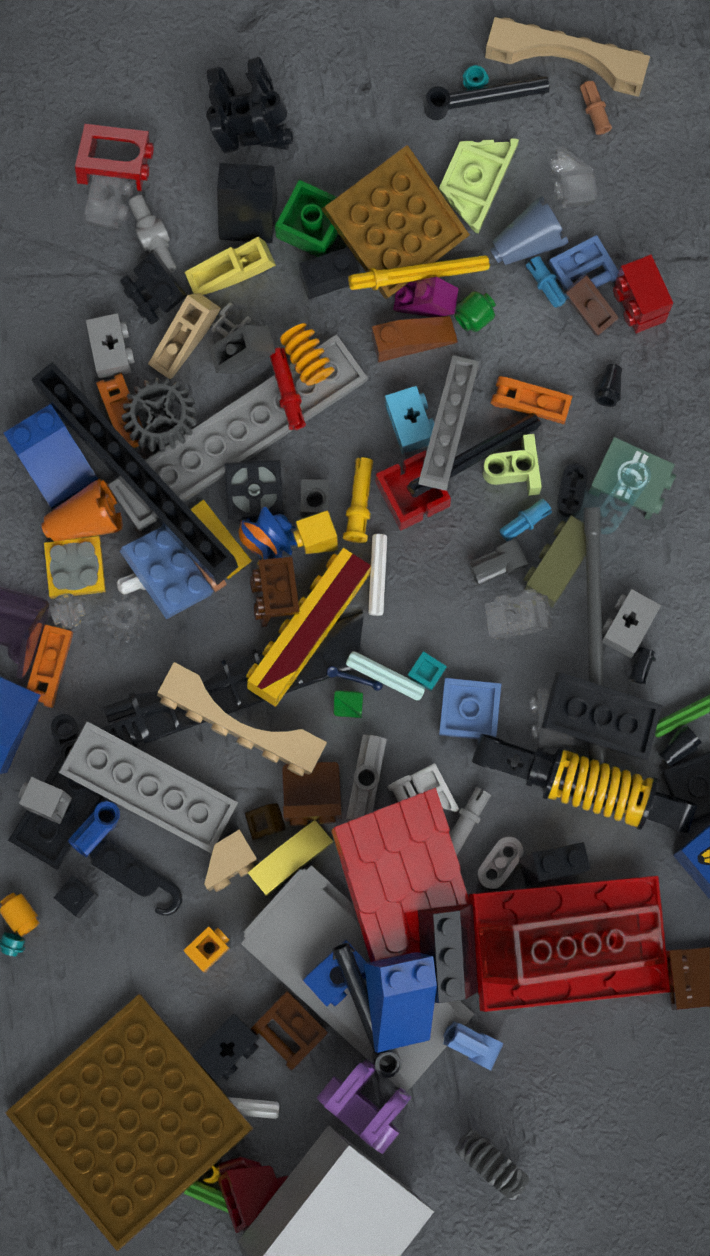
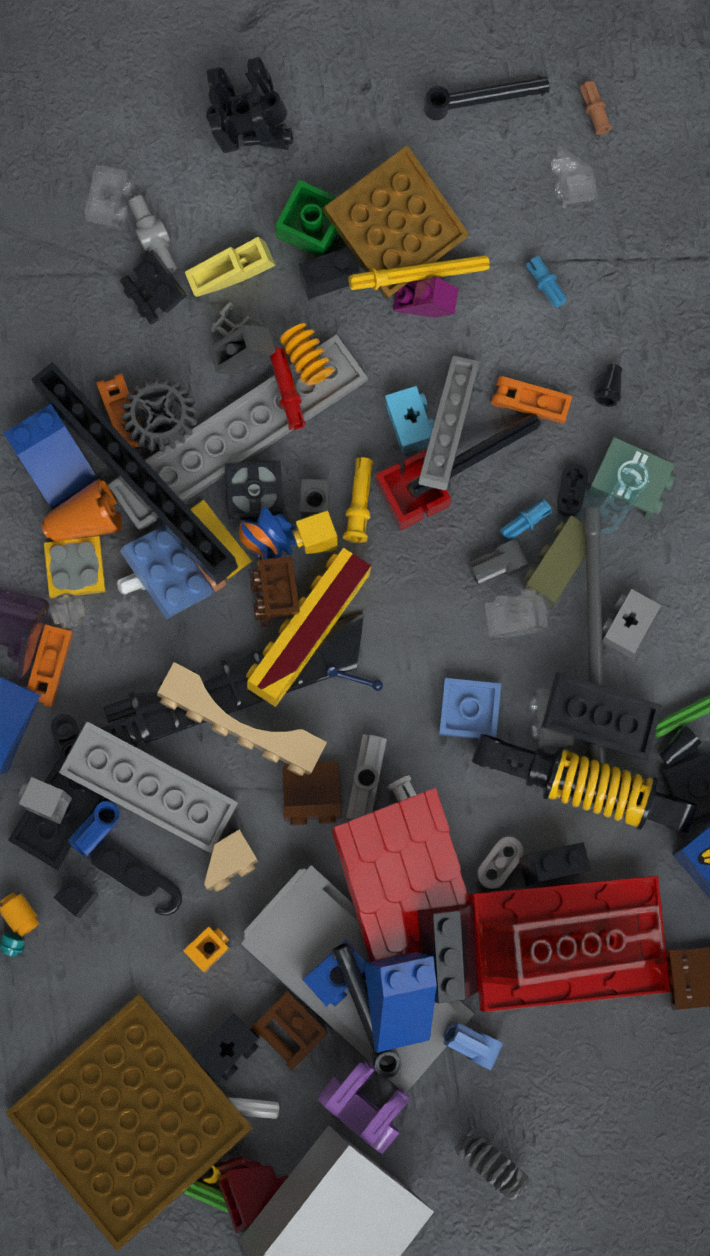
red panel [75,124,154,191] -> none
light grey brick [86,313,135,380] -> none
tan slope [148,293,221,379] -> none
black slope [217,163,277,243] -> none
dark brown slope [245,803,286,840] -> none
light yellow slope [248,820,333,896] -> none
green slope [334,690,363,718] -> none
light aqua axle [346,651,425,700] -> none
white axle [368,534,387,616] -> none
dark orange slope [372,316,458,362] -> none
teal plate [408,651,447,691] -> none
white tile [410,763,459,812] -> none
yellowish green wing [439,139,519,234] -> none
light grey pin [450,787,492,855] -> none
green head [454,291,496,332] -> none
teal plate [463,65,489,90] -> none
yellowish green tile [482,434,542,496] -> none
tan arch [485,17,650,97] -> none
sand blue cone [490,196,569,265] -> none
medium blue plate [549,235,619,290] -> none
reddish brown plate [563,275,619,335] -> none
red piece [613,255,673,333] -> none
black pin [628,647,656,685] -> none

